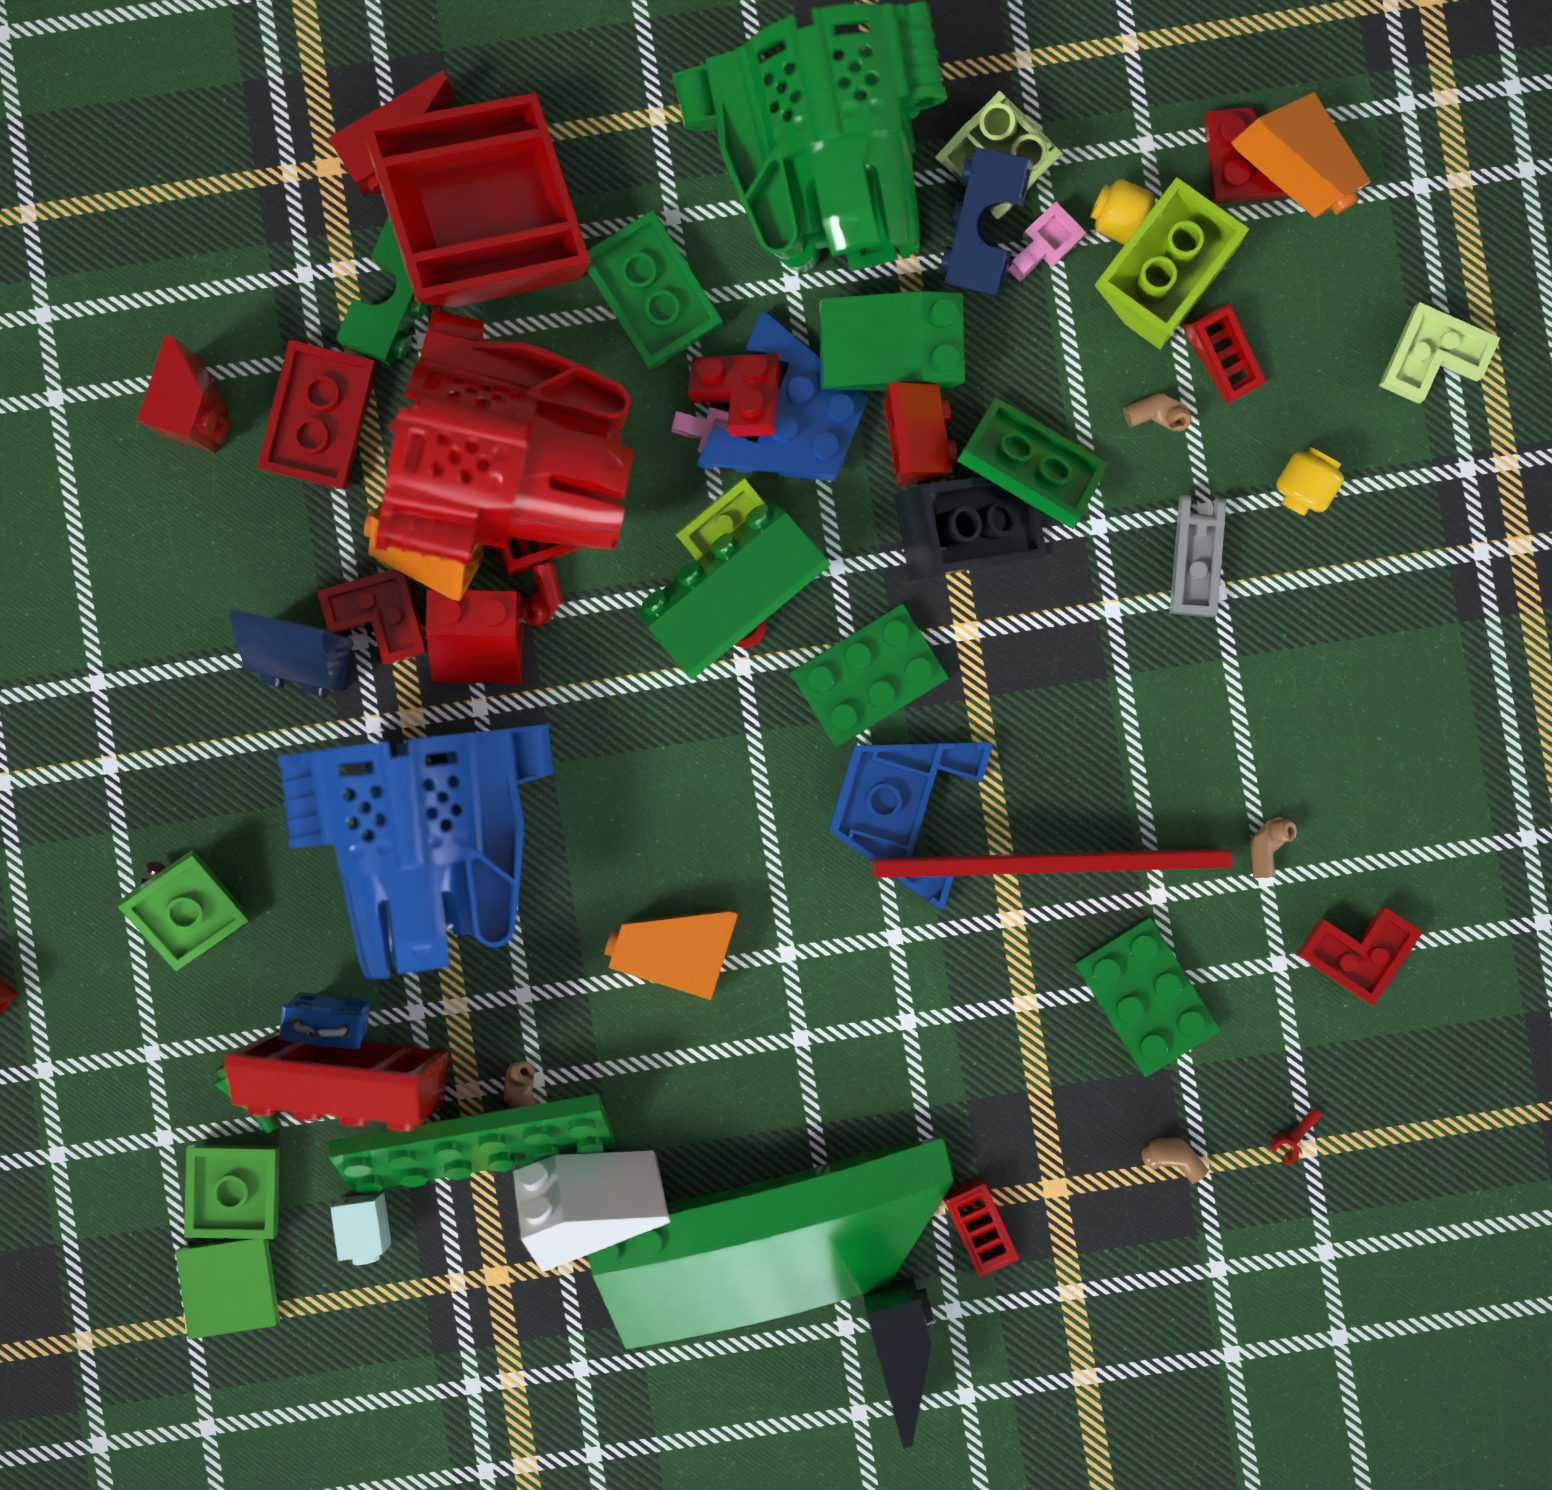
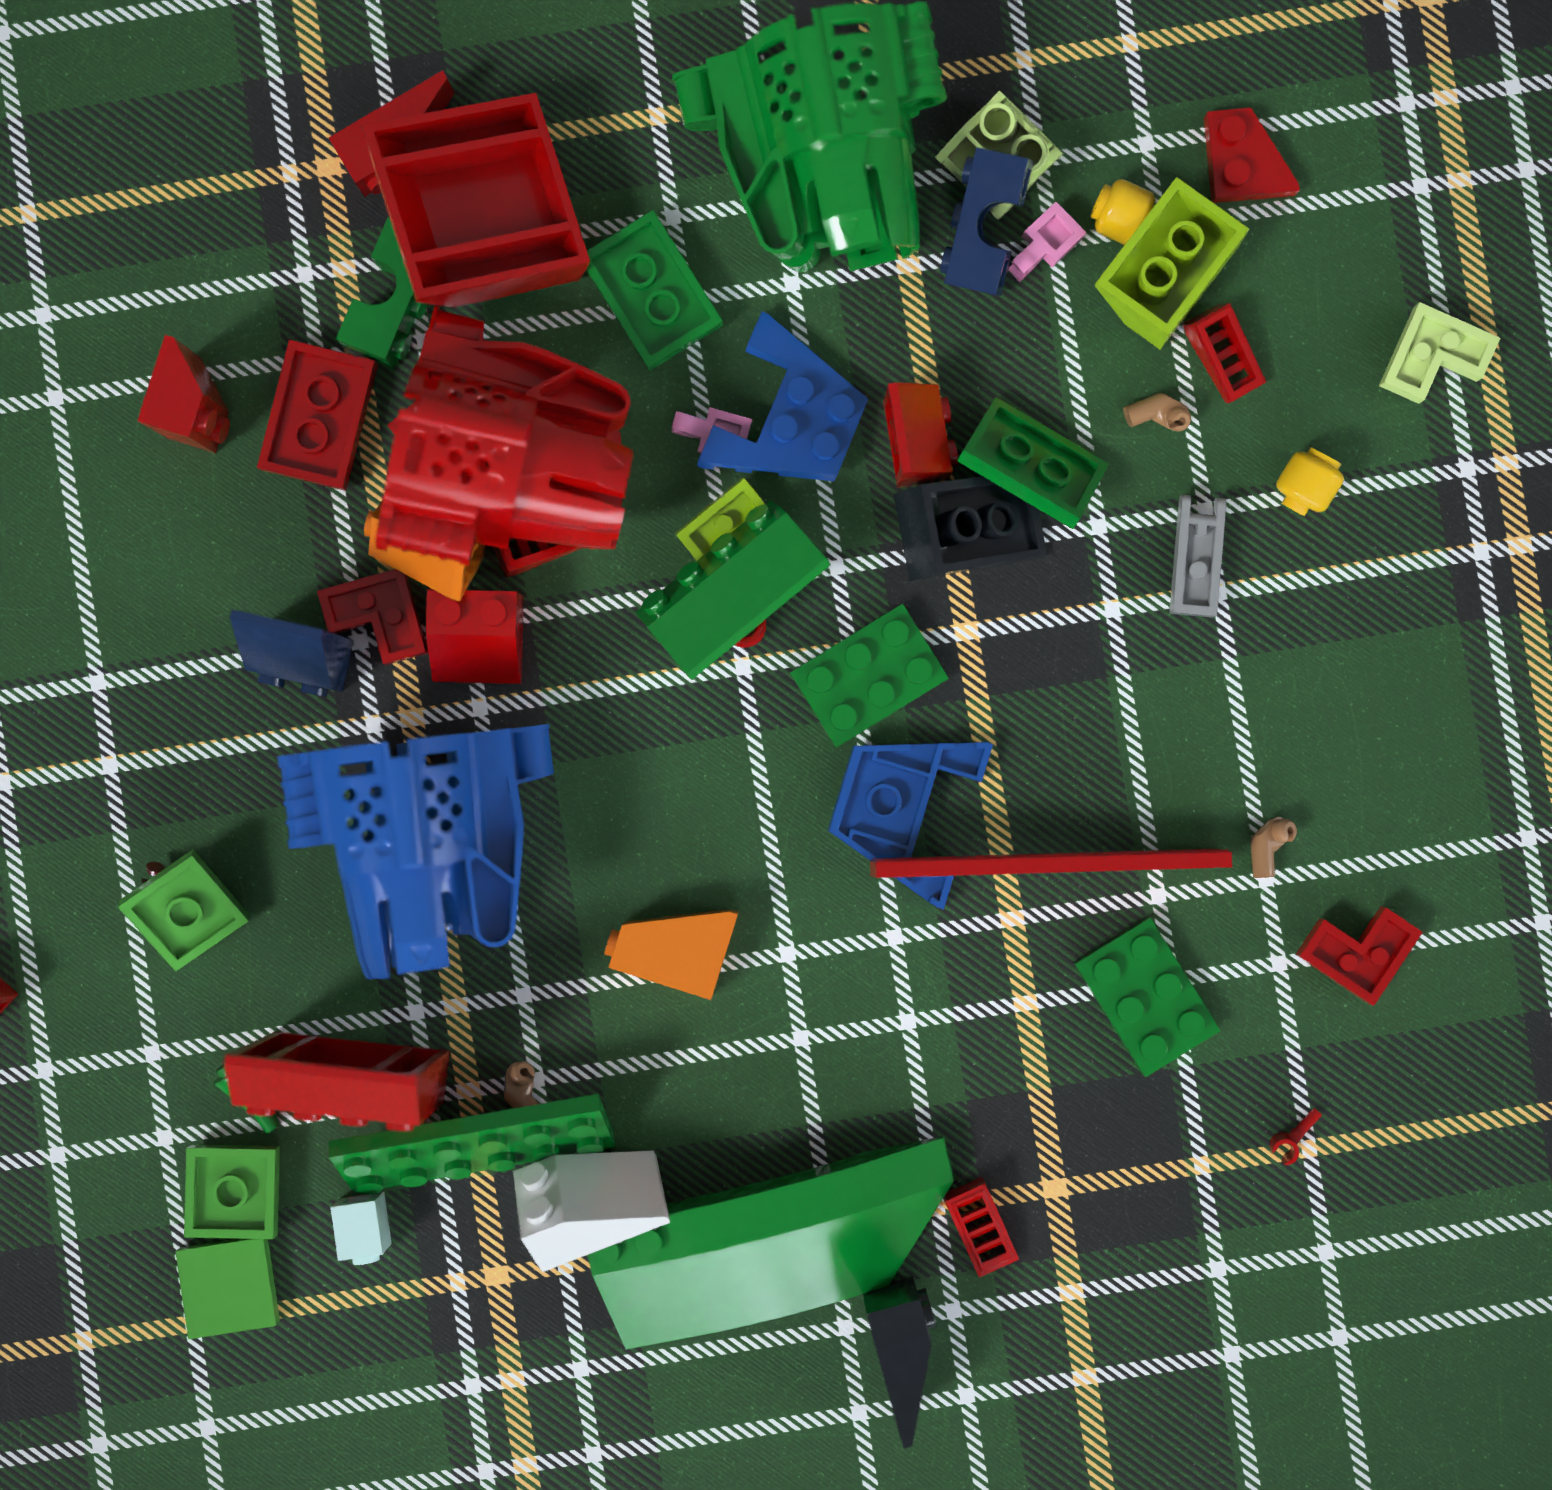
blue piece [279,992,370,1049] -> none
red arm [521,562,563,626] -> none
red plate [688,353,781,437] -> none
green slope [819,291,965,393] -> none
medium nougat arm [1141,1138,1209,1184] -> none
orange slope [1231,92,1371,218] -> none

